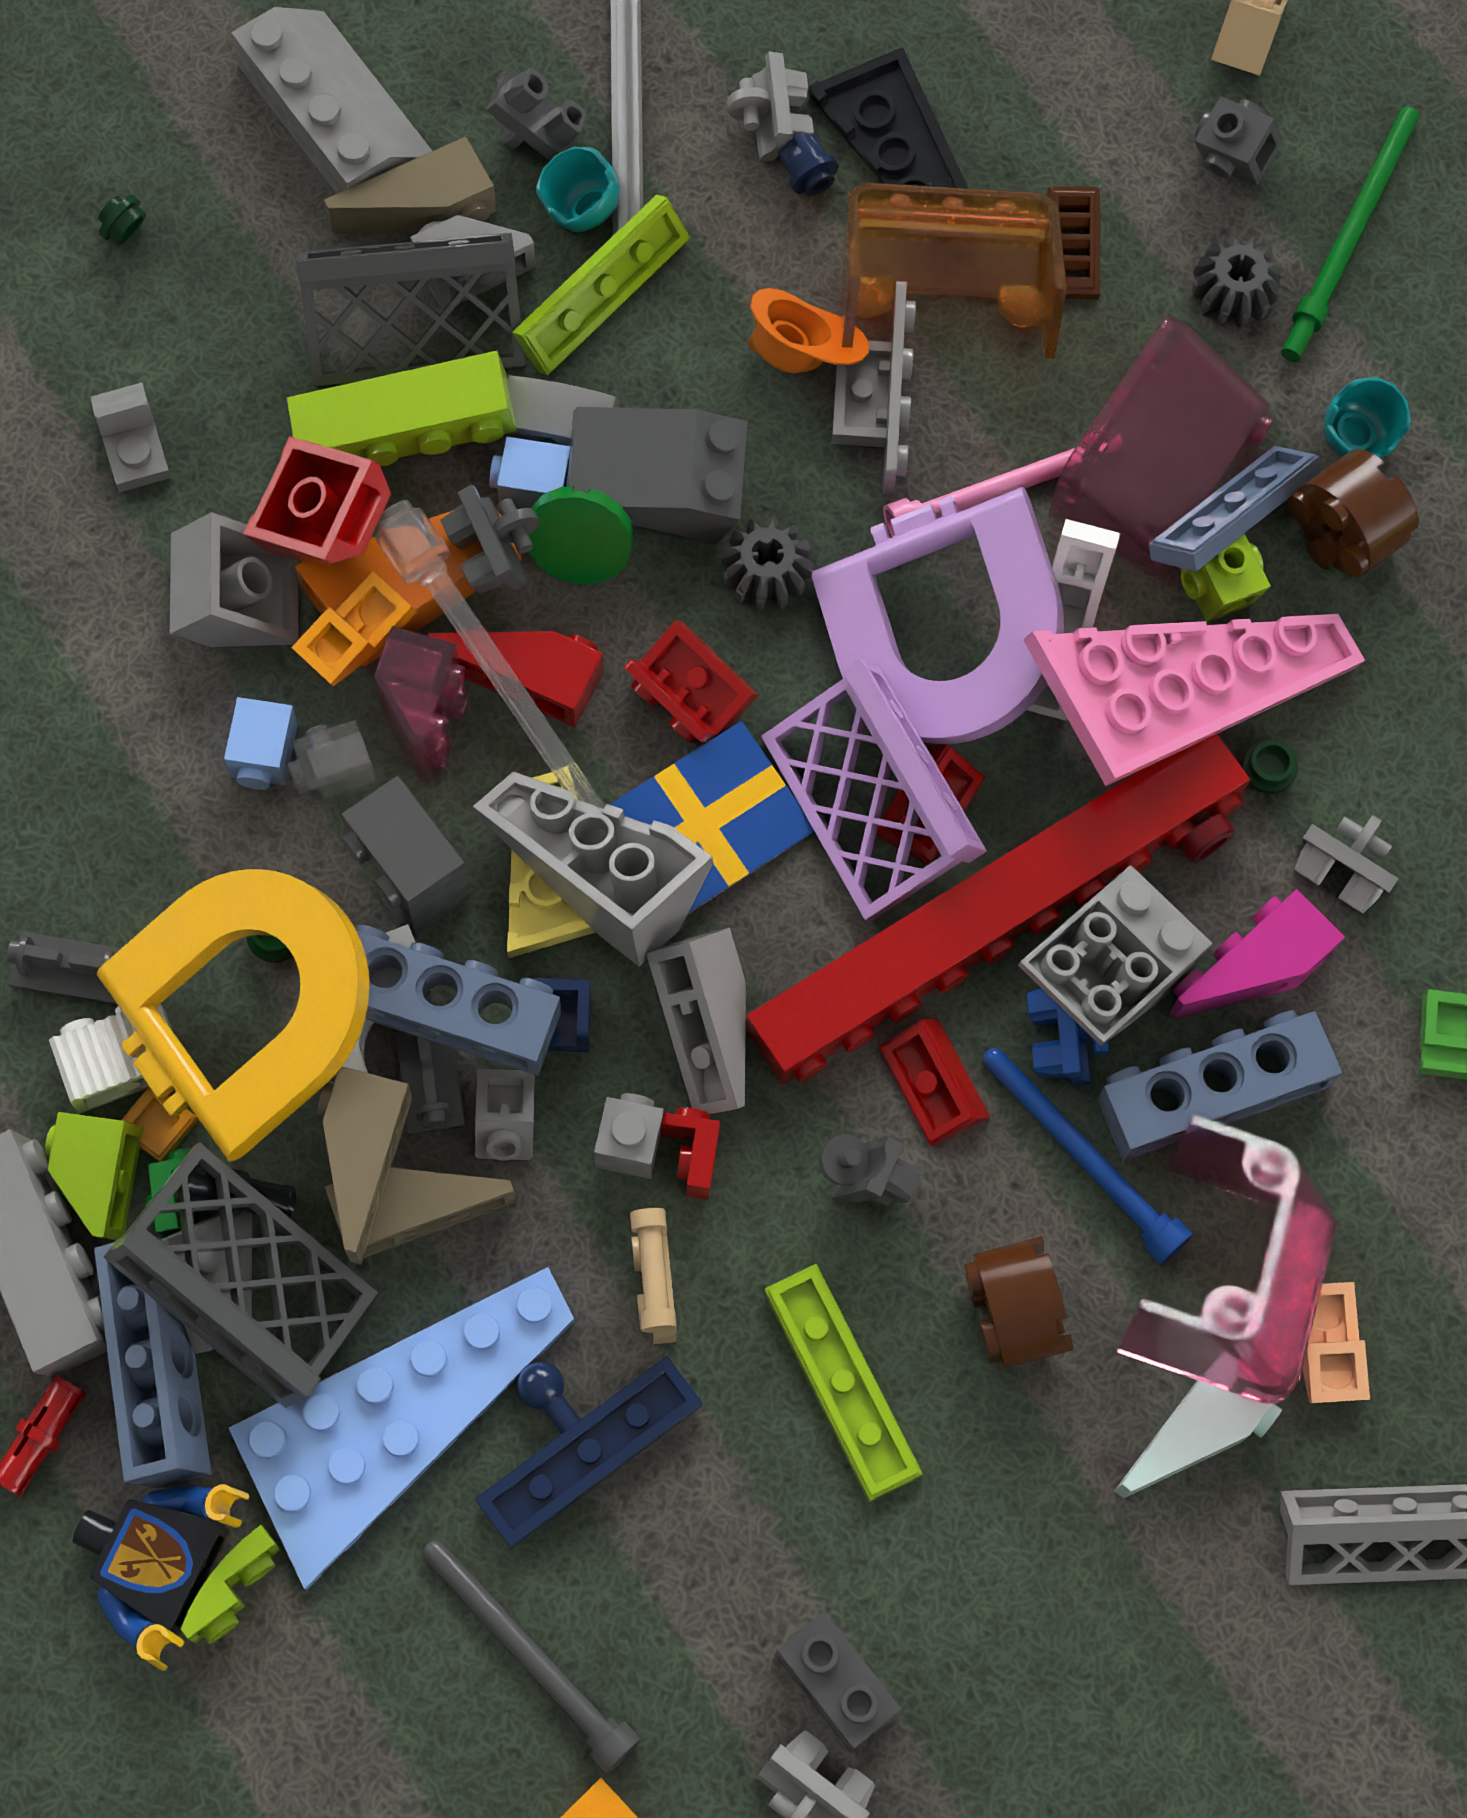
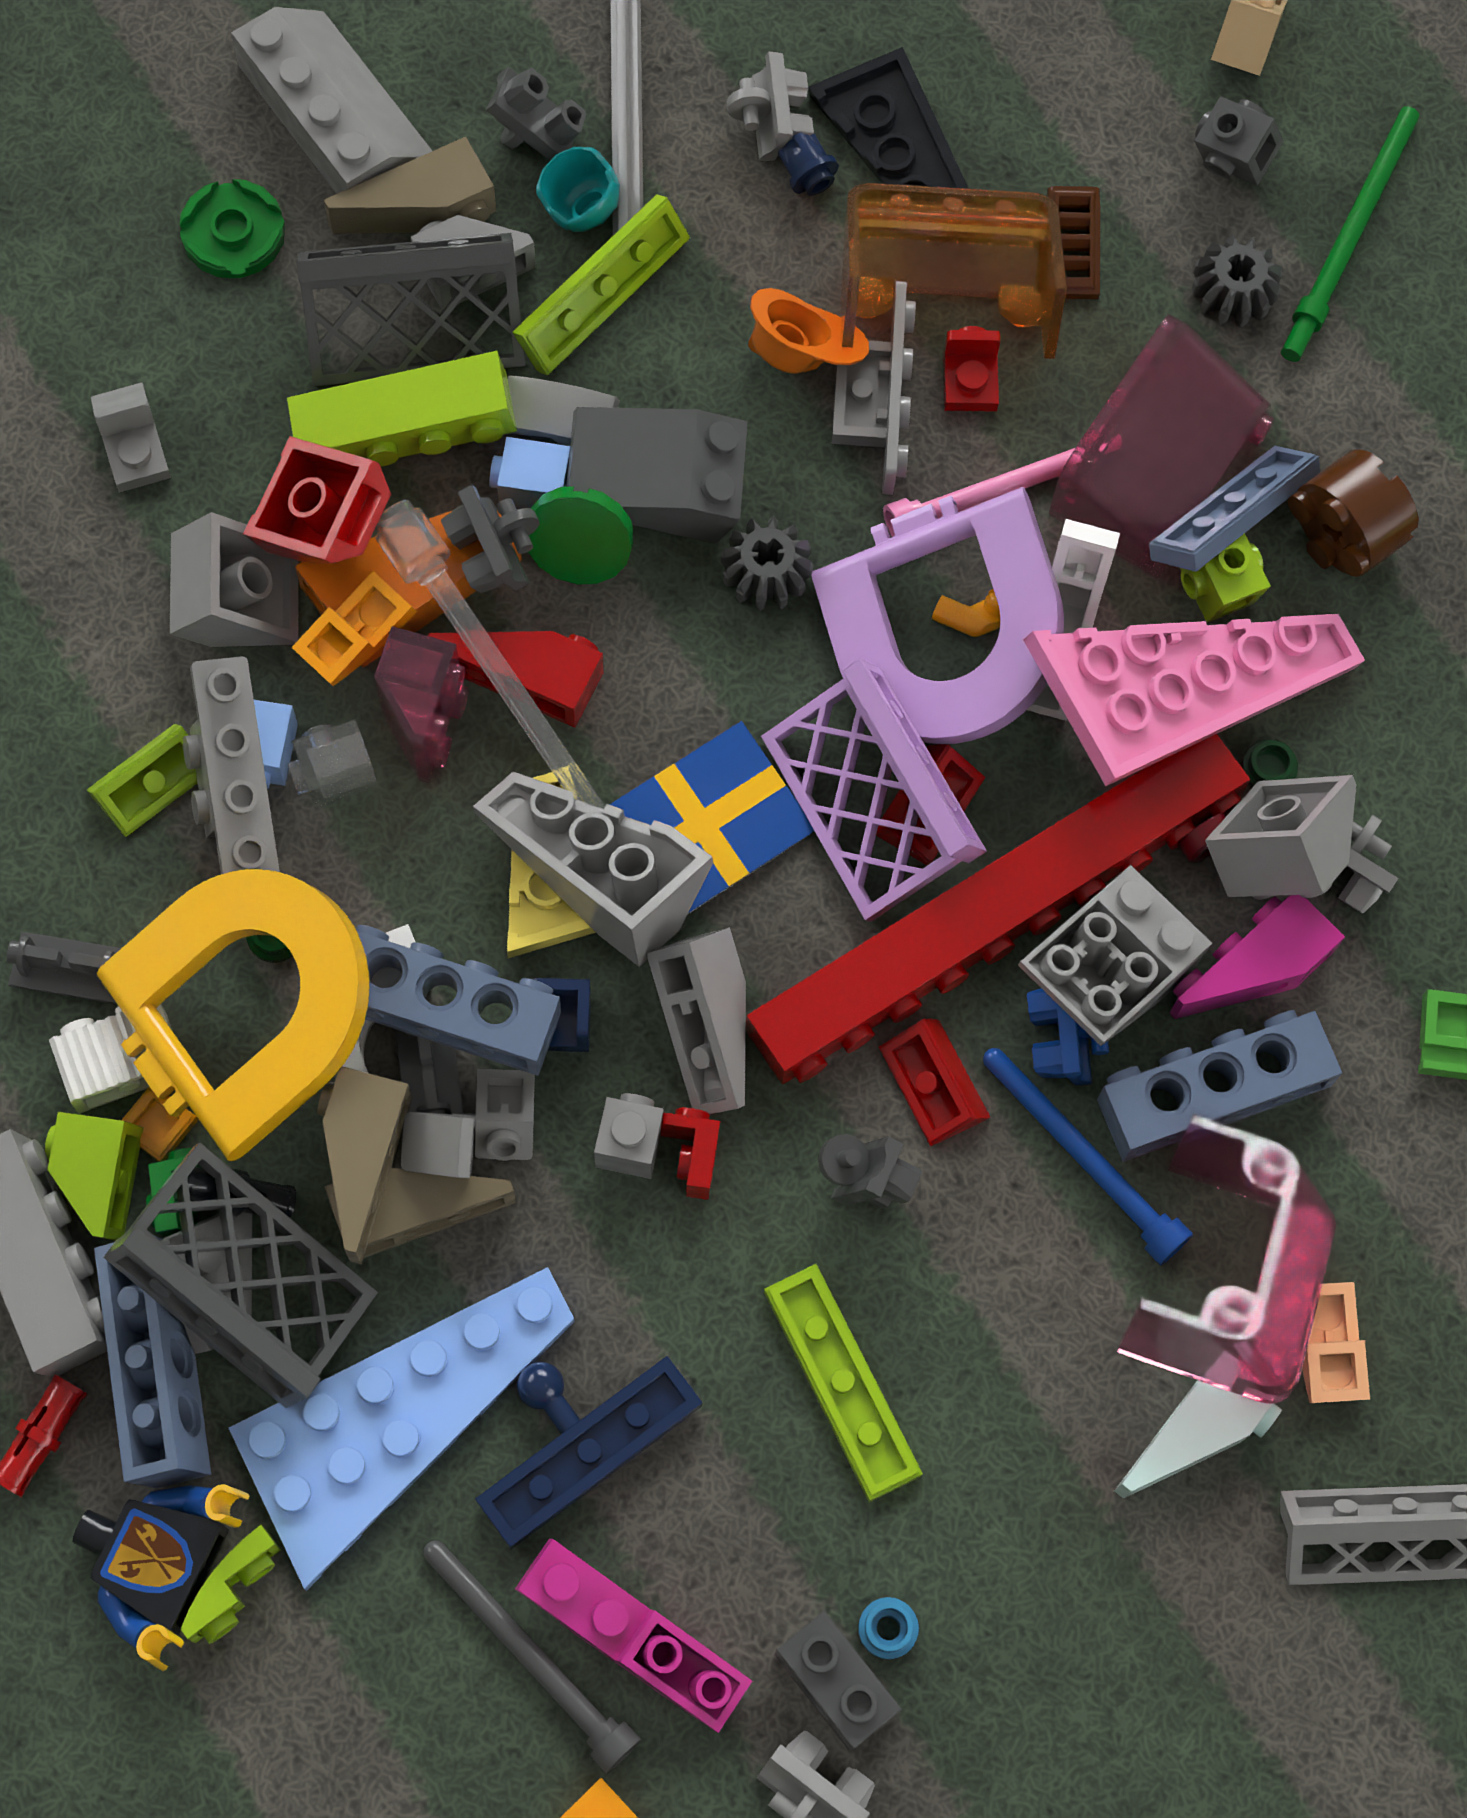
dark green plate [98,195,147,245] -> none
dark grey brick [341,775,471,935] -> none
red bracket [624,620,759,743] -> none
tan plate [630,1208,677,1344] -> none
reddish brown brick [964,1236,1073,1369] -> none
teal hair [1323,377,1411,460] -> none
none -> lime slope [87,724,198,837]
none -> green tile [180,179,285,278]
none -> light grey bracket [183,656,280,874]
none -> light grey slope [401,1112,476,1178]
none -> dark pink slope [515,1538,753,1733]
none -> dark azure plate [858,1597,919,1660]
none -> light orange arm [932,589,1000,637]
none -> red bracket [943,326,1000,411]
none -> light grey slope [1205,775,1356,900]

